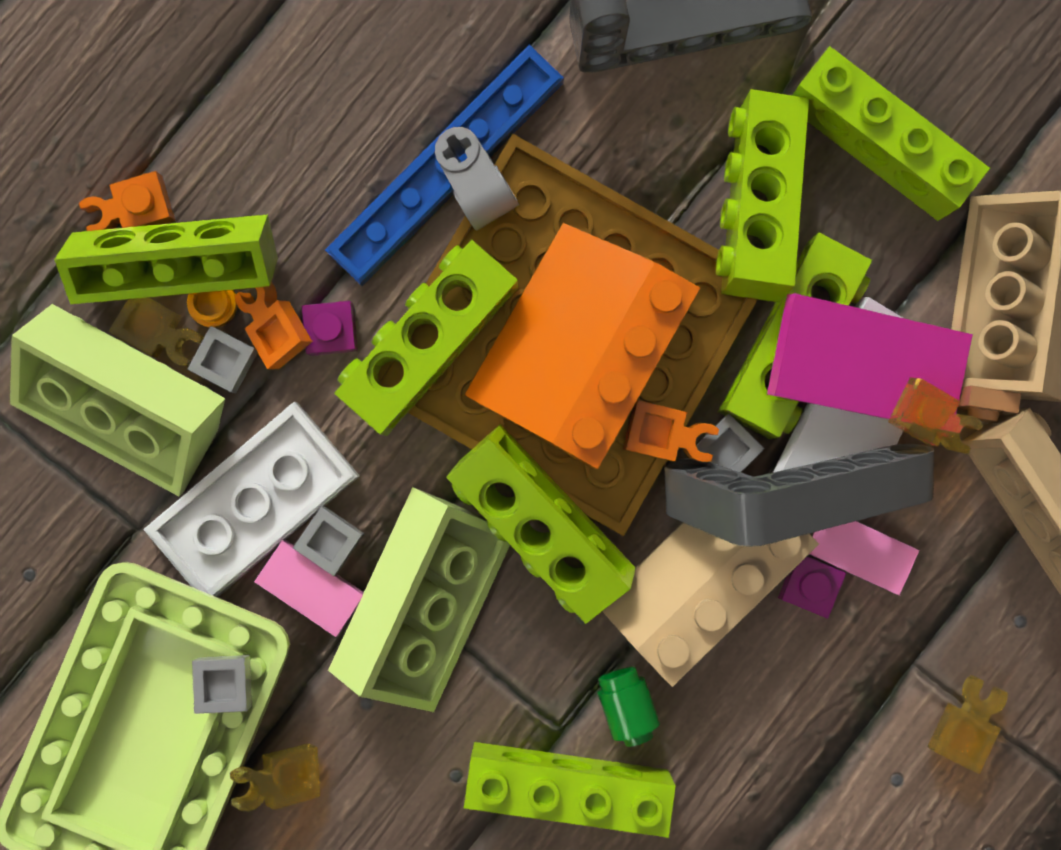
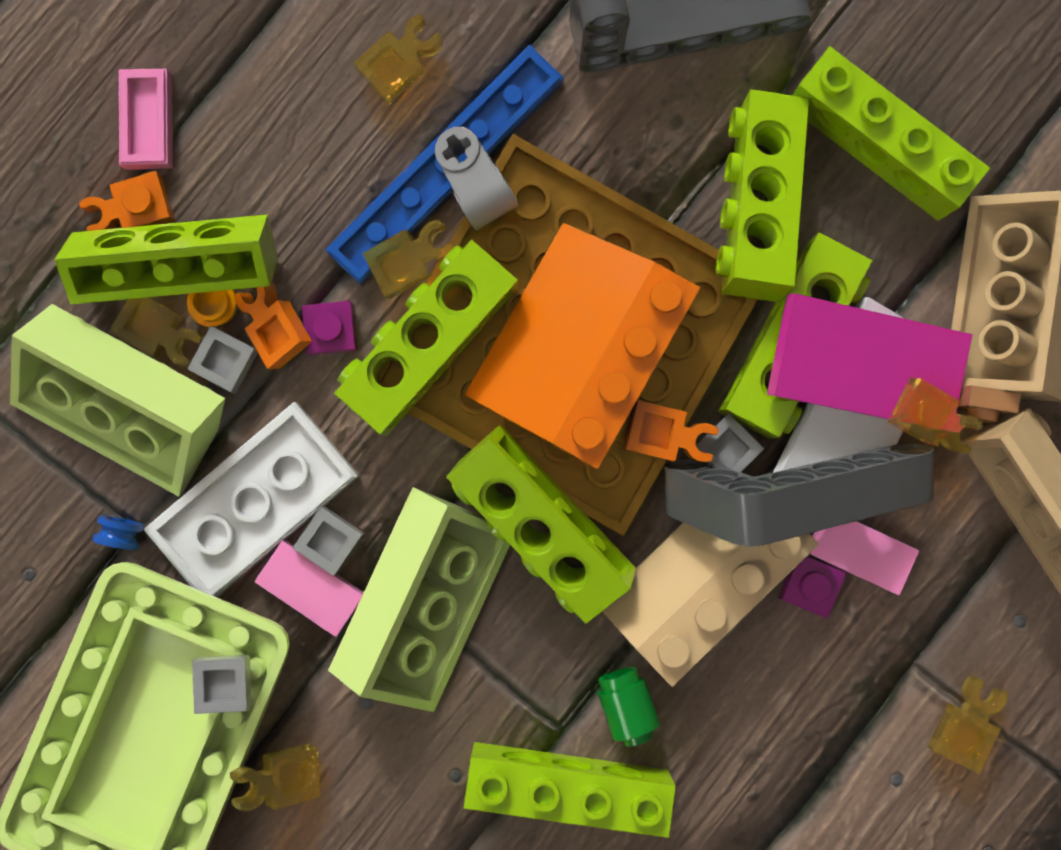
none -> blue bush [92,515,144,550]
none -> bright pink tile [119,68,173,170]
none -> clear yellow plate [353,14,443,105]
none -> clear yellow plate [362,220,455,299]

